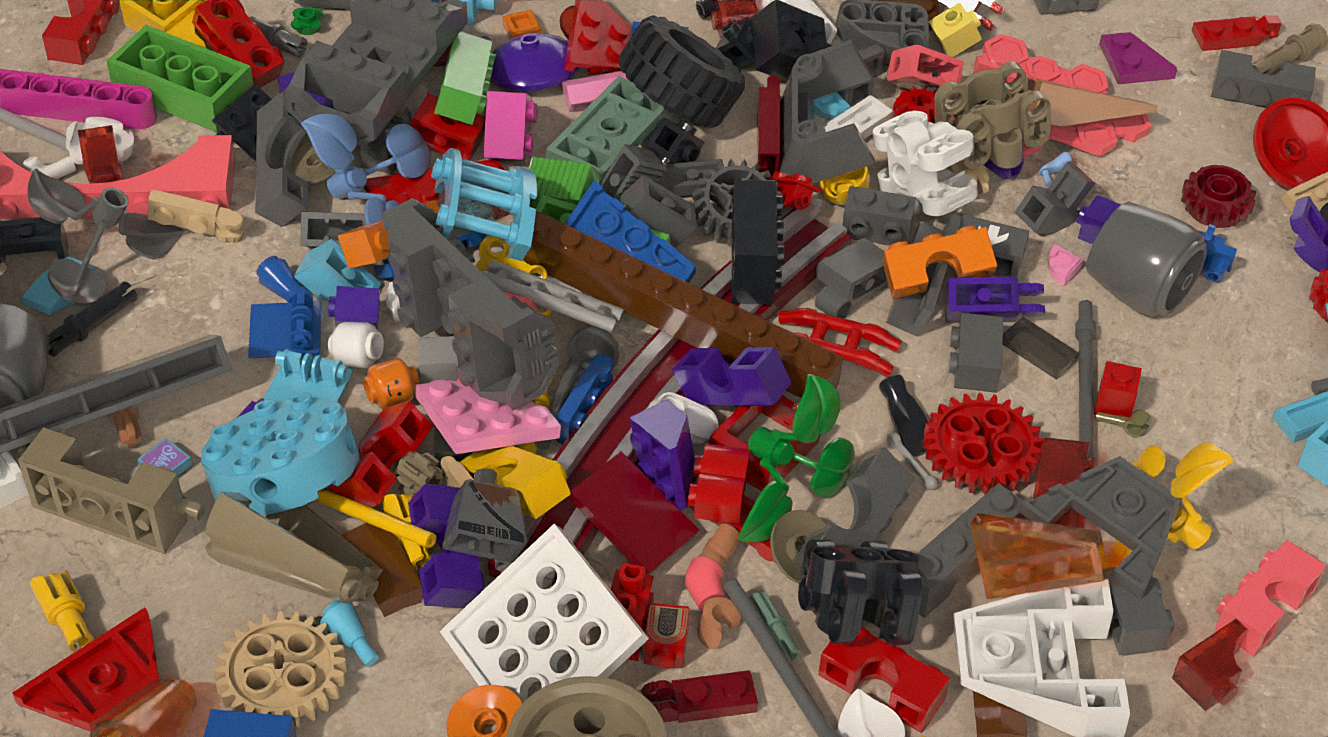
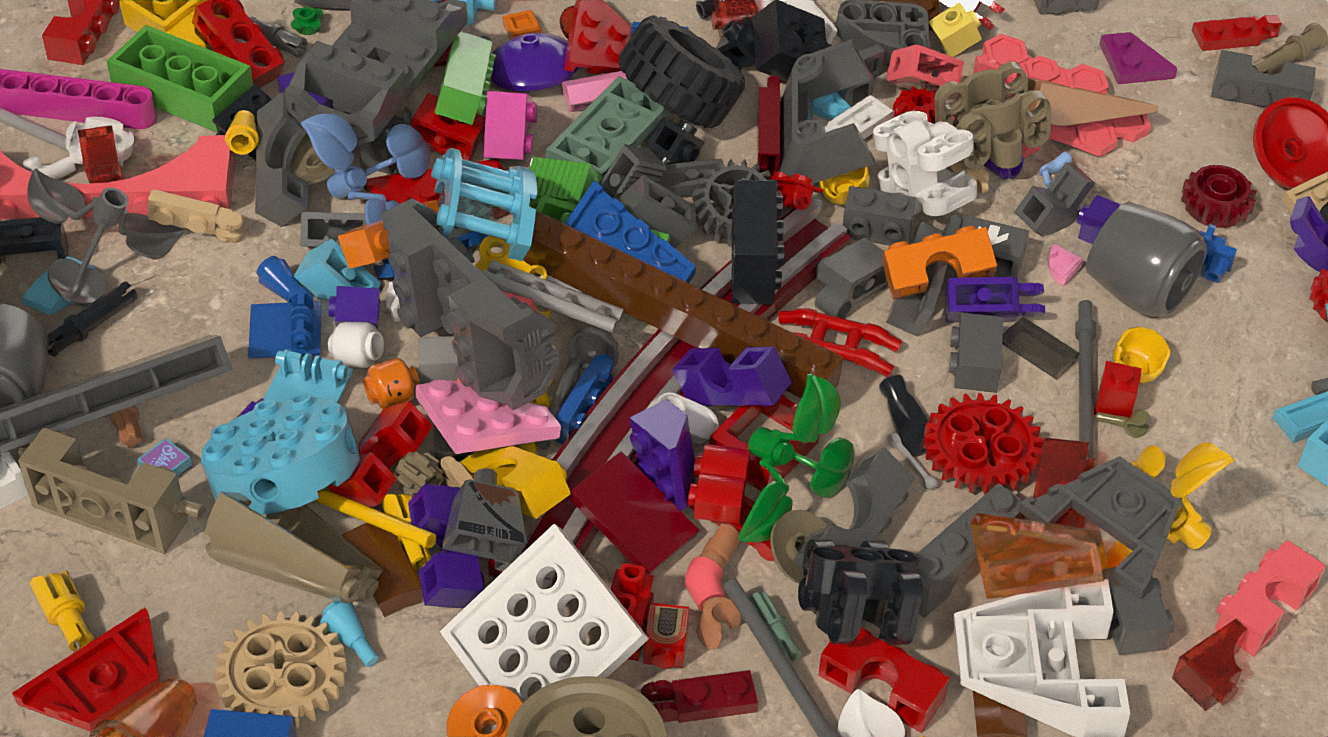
none -> yellow cone [225,110,259,155]
none -> yellow hair [1112,326,1170,384]

